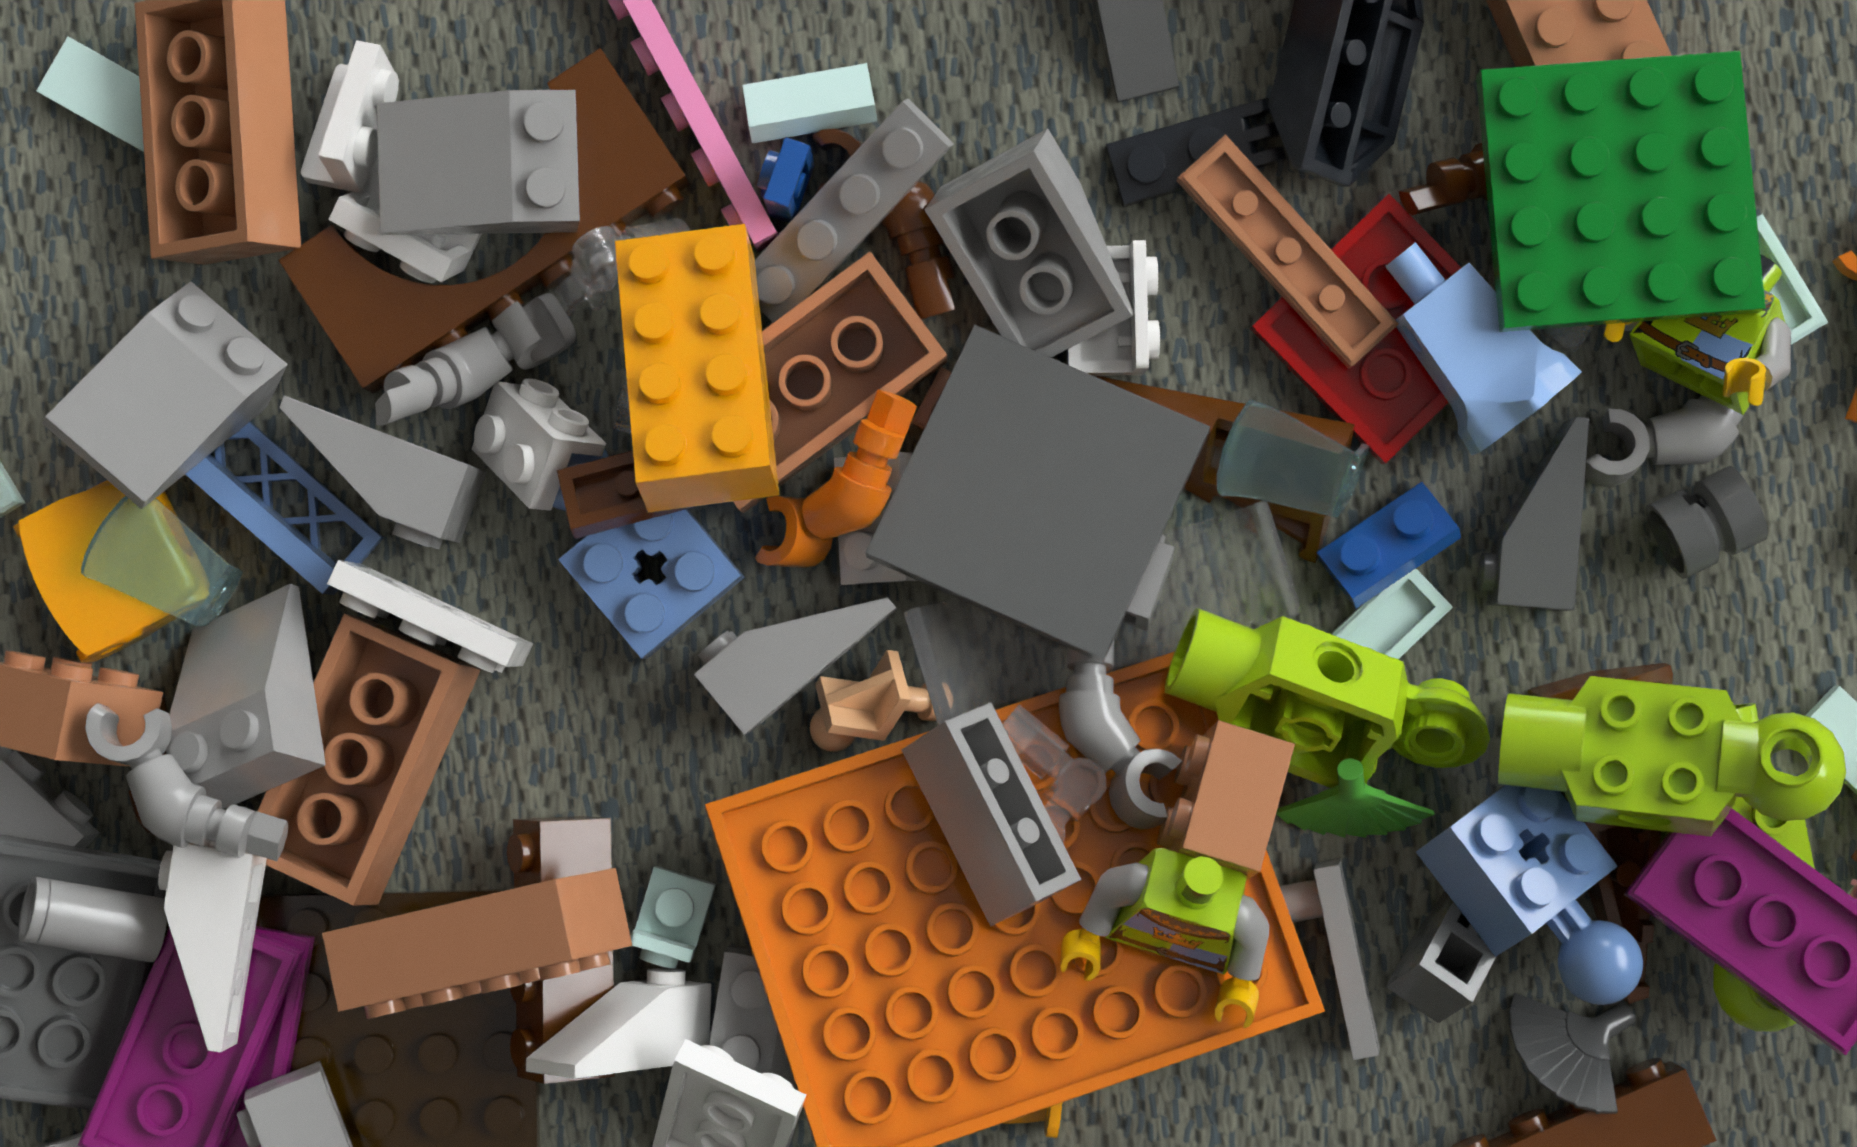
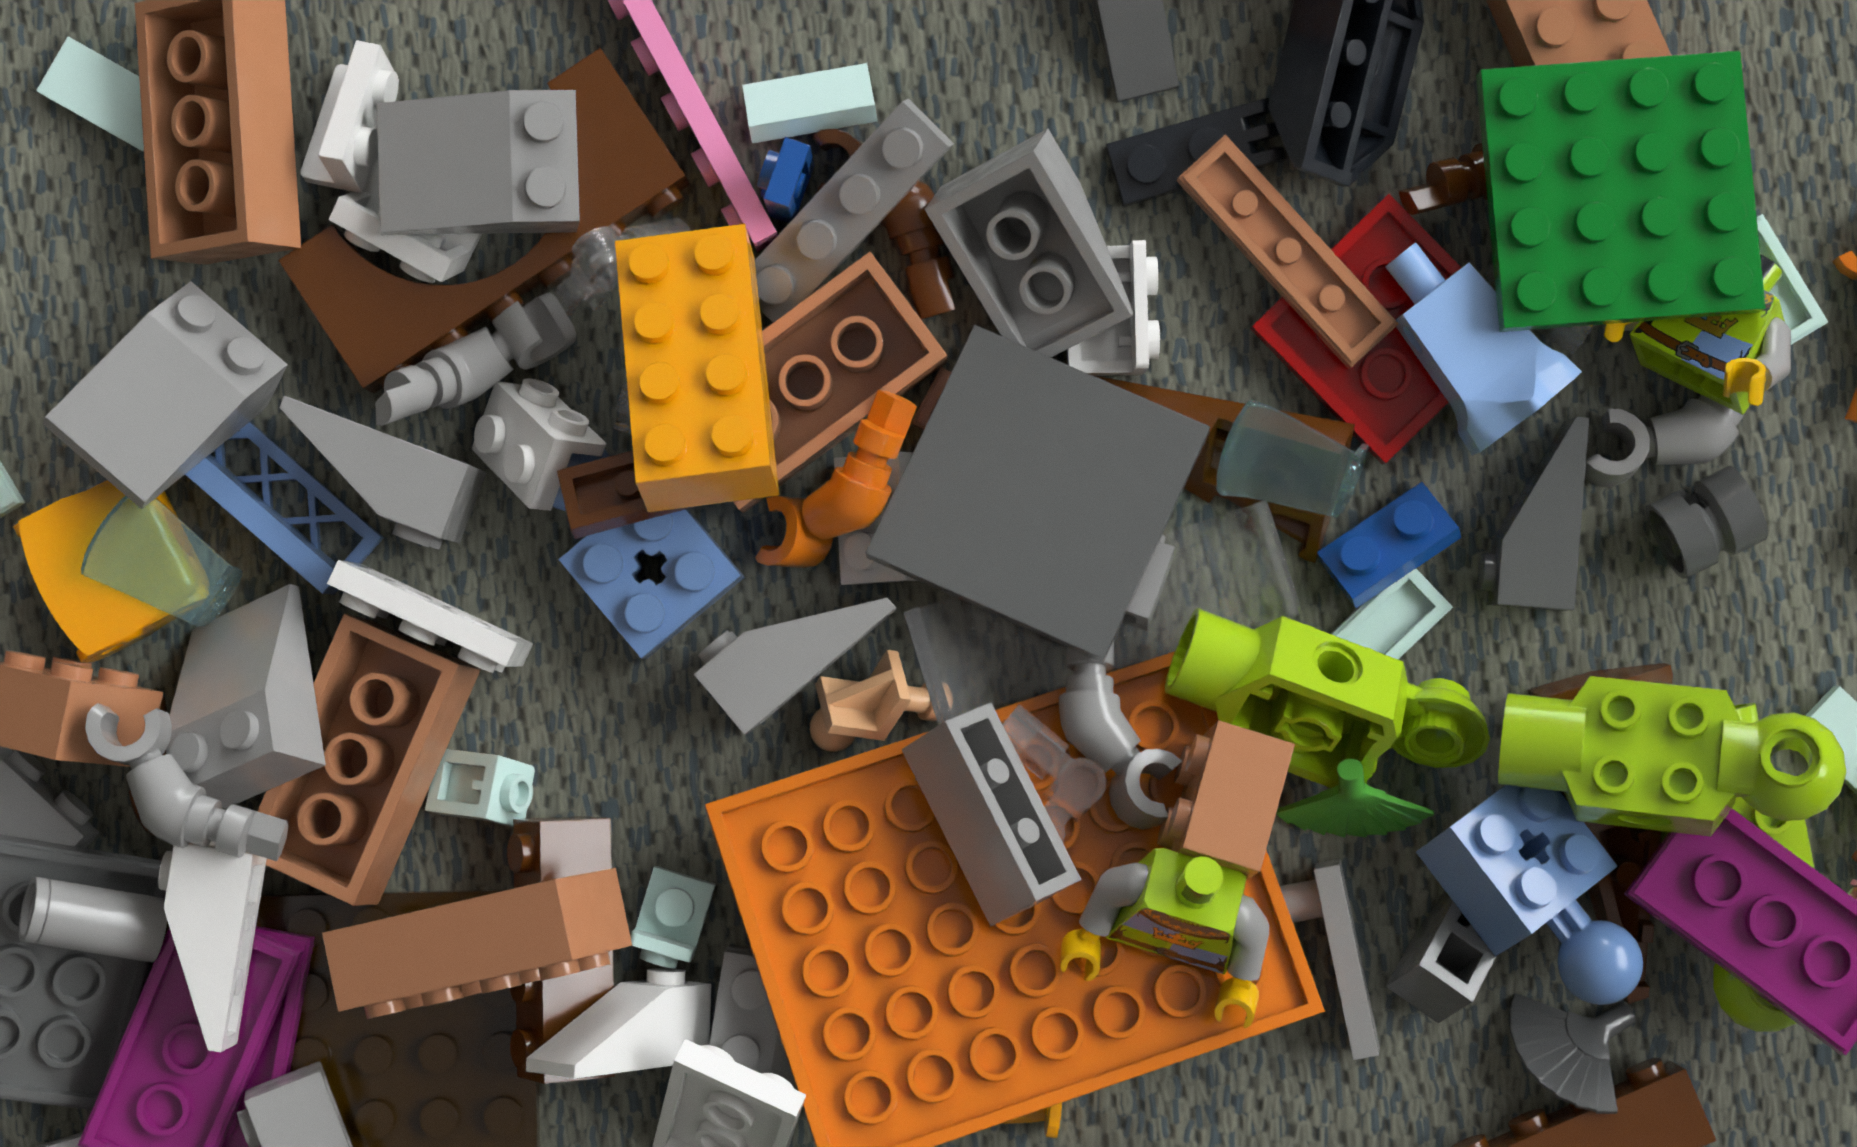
none -> light aqua bracket [425,749,535,827]

